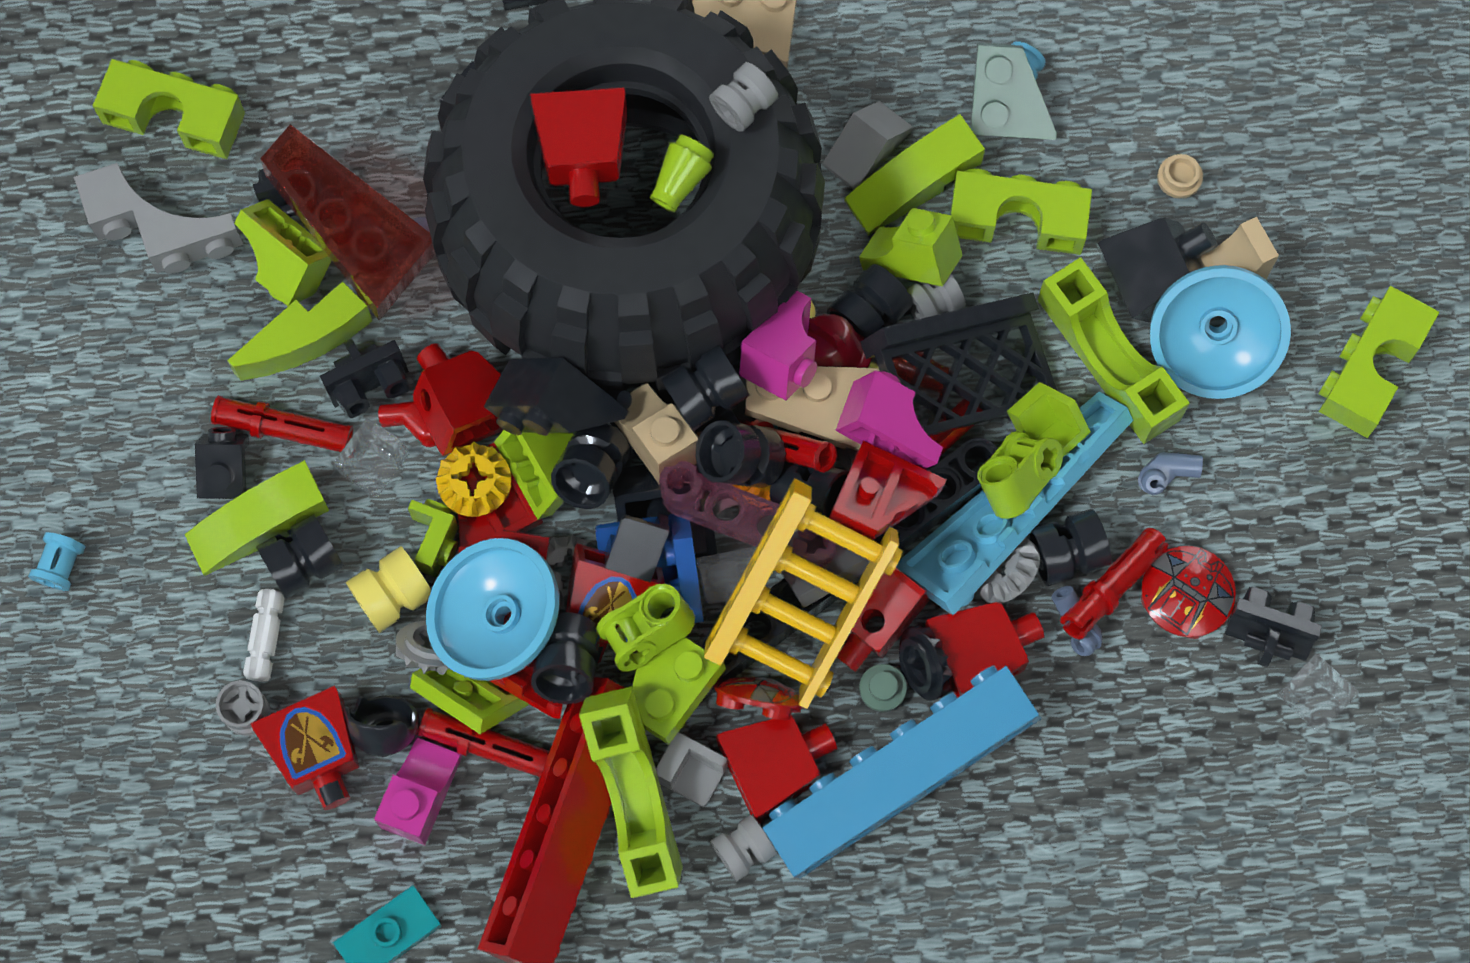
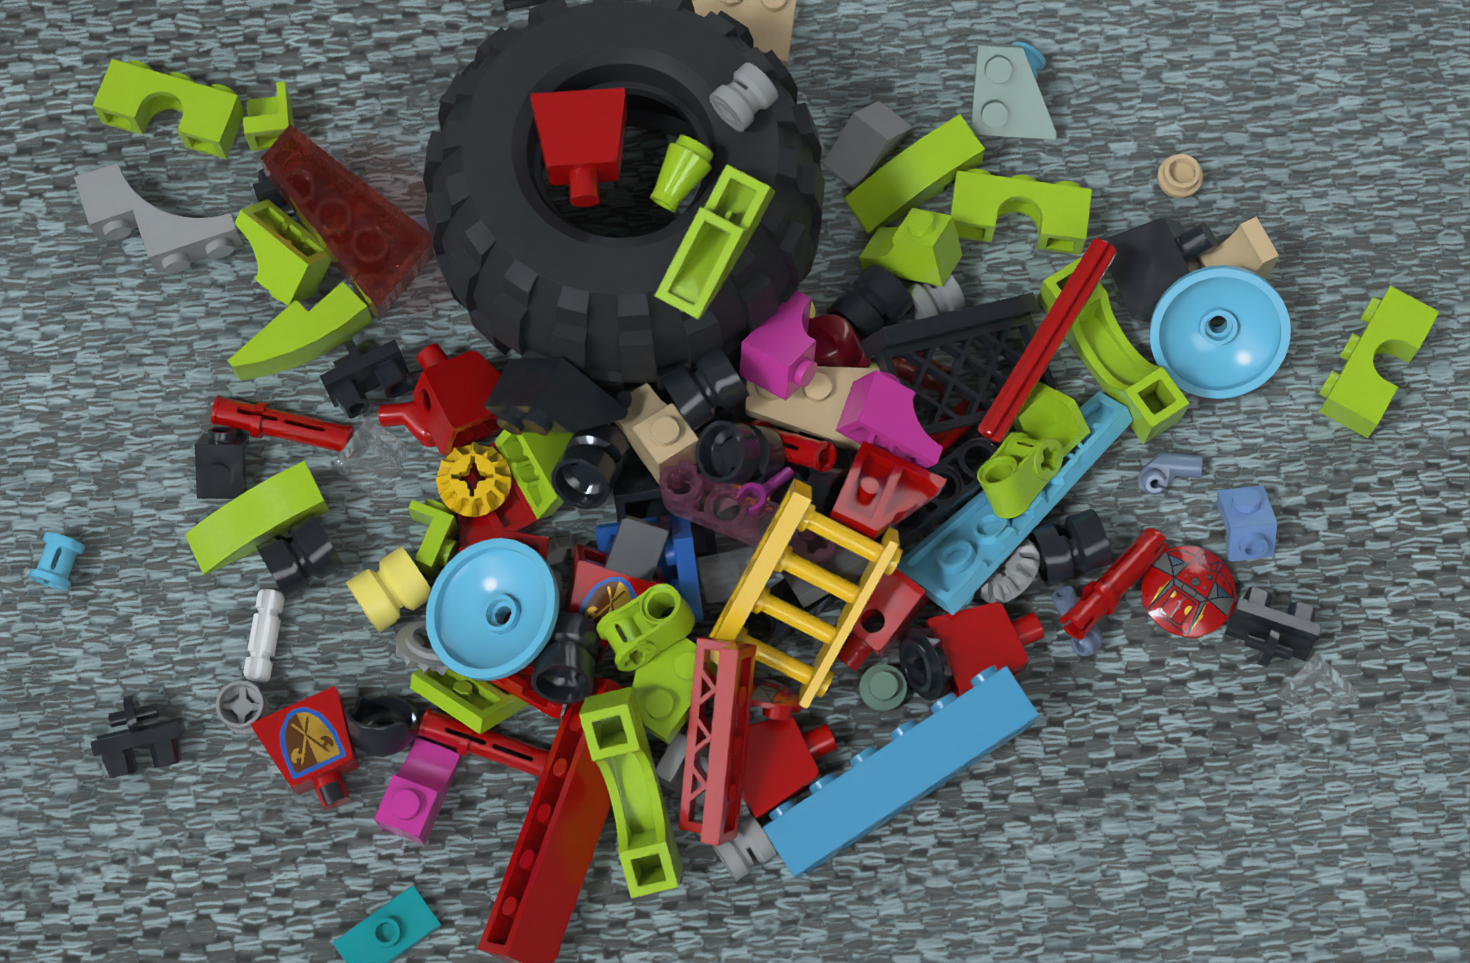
none -> black hips [90,694,185,778]
none -> lime panel [243,81,296,151]
none -> lime slope [655,164,776,320]
none -> red fence [678,636,757,846]
none -> magenta hand [737,466,794,517]
none -> red axle [978,238,1117,443]
none -> medium blue bracket [1217,485,1277,562]

